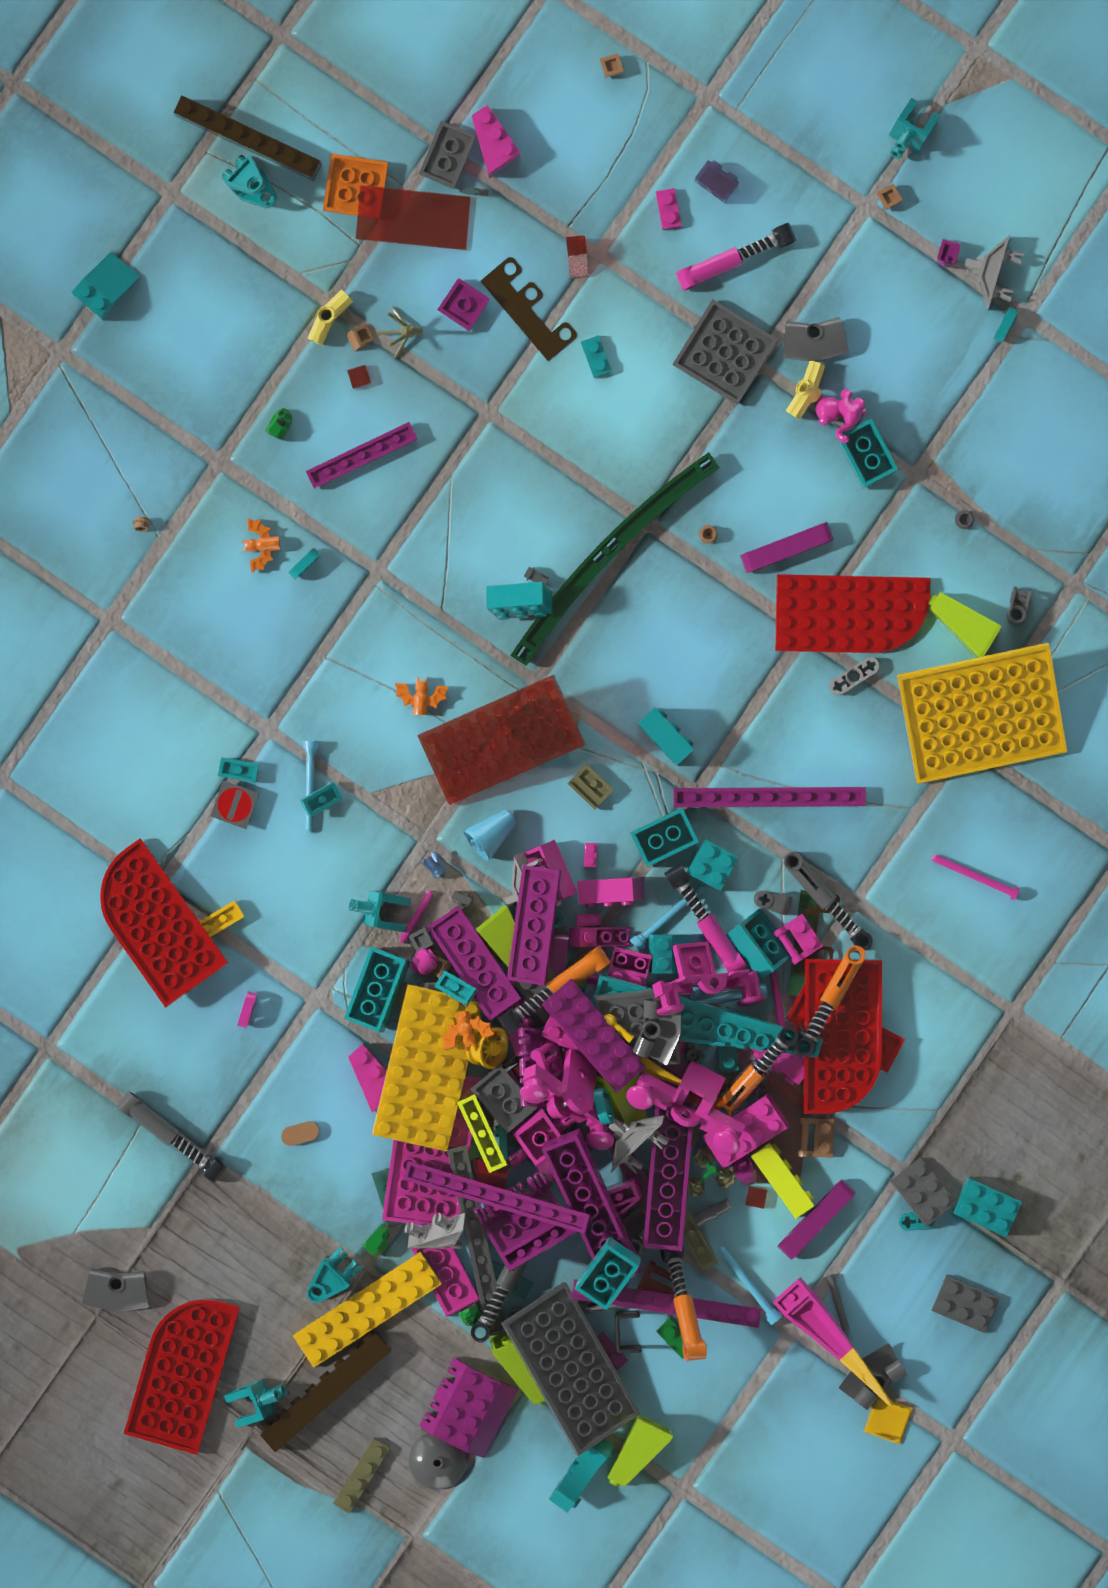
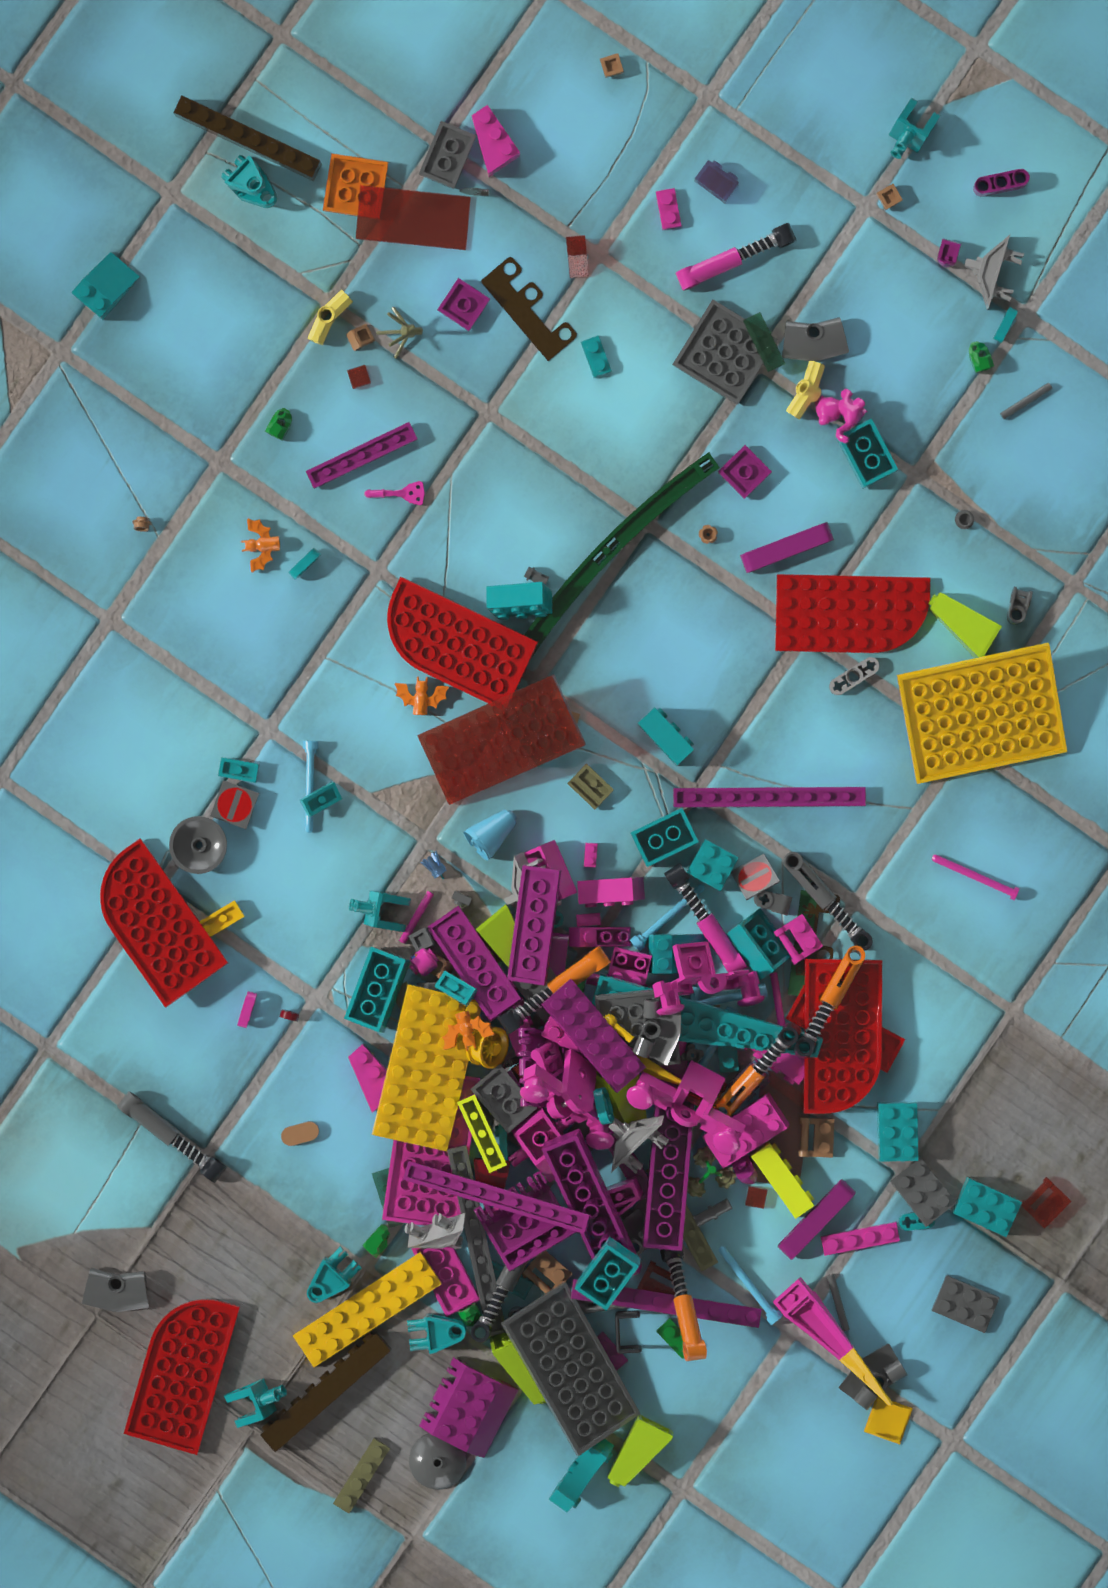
none -> dark grey dish [169,816,227,874]
none -> dark red tile [279,1009,299,1022]
none -> dark pink piece [364,481,425,506]
none -> red plate [387,577,539,712]
none -> teal piece [407,1313,467,1354]
none -> medium nougat plate [522,1251,572,1294]
none -> magenta plate [718,445,772,499]
none -> piece [731,854,780,900]
none -> clear green tile [743,312,785,373]
none -> dark pink plate [821,1222,900,1256]
none -> teal brick [877,1102,918,1162]
none -> green rock [969,341,994,374]
none -> magenta beam [973,169,1030,197]
none -> dark grey bar [1000,383,1052,420]
none -> clear red plate [1021,1177,1072,1229]

